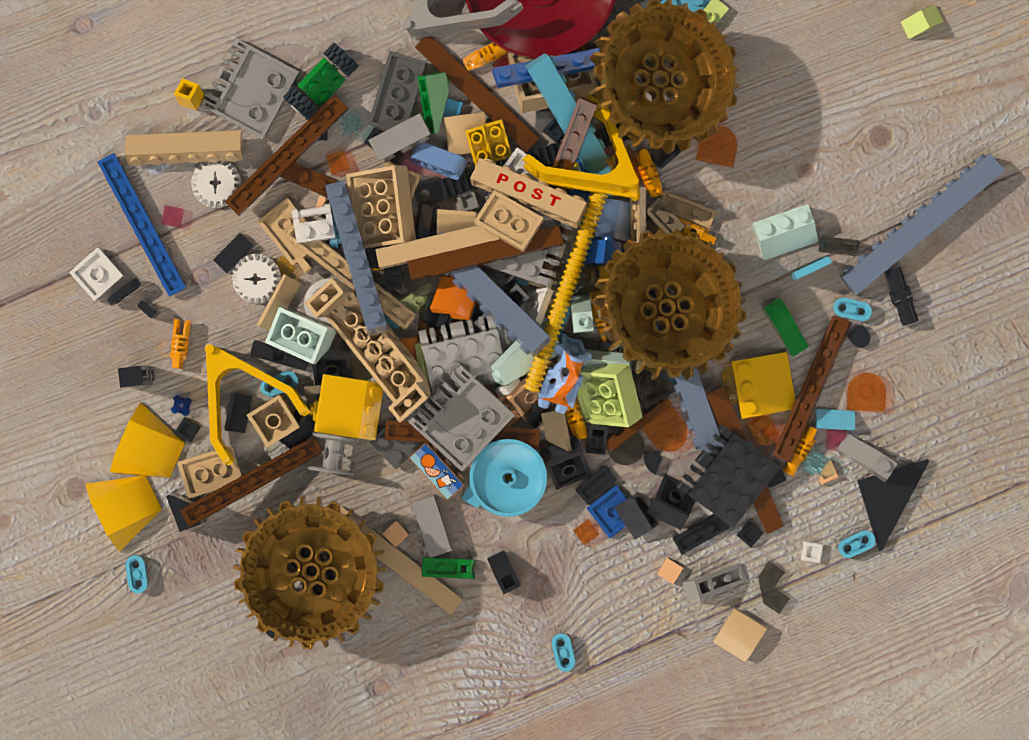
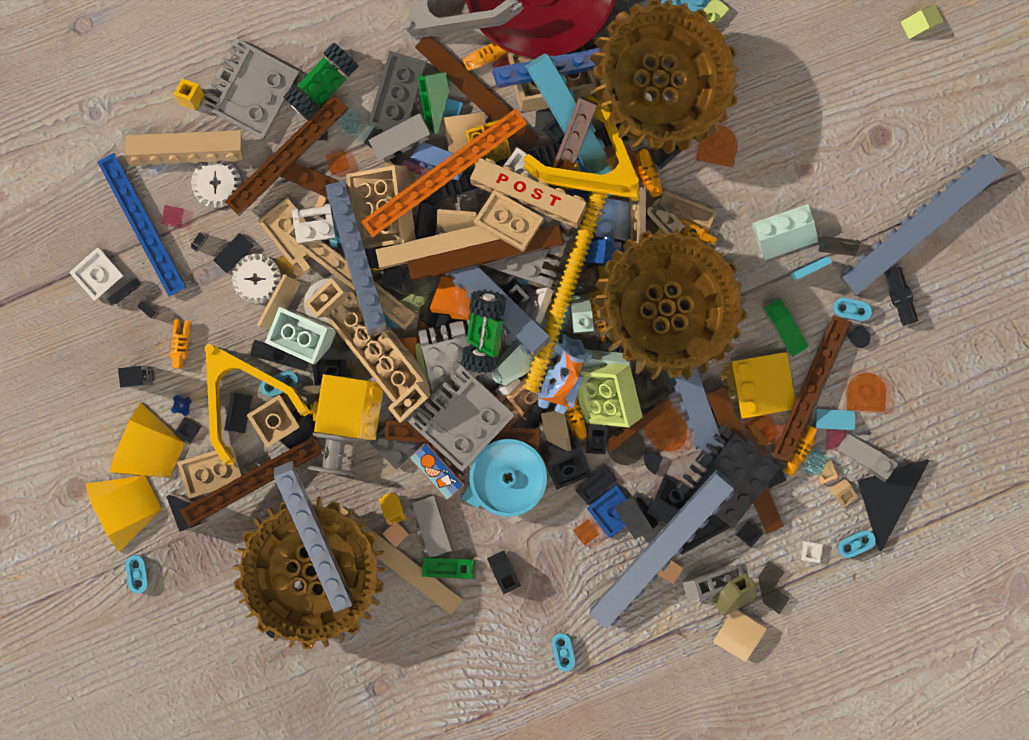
none -> black tile [191,232,209,252]
none -> sand blue brick [274,461,352,612]
none -> orange plate [361,108,527,237]
none -> yellow brick [379,493,407,525]
none -> plate [461,289,506,374]
none -> sand blue brick [589,470,735,629]
none -> olive slope [713,573,756,617]
none -> tan slope [830,479,859,509]

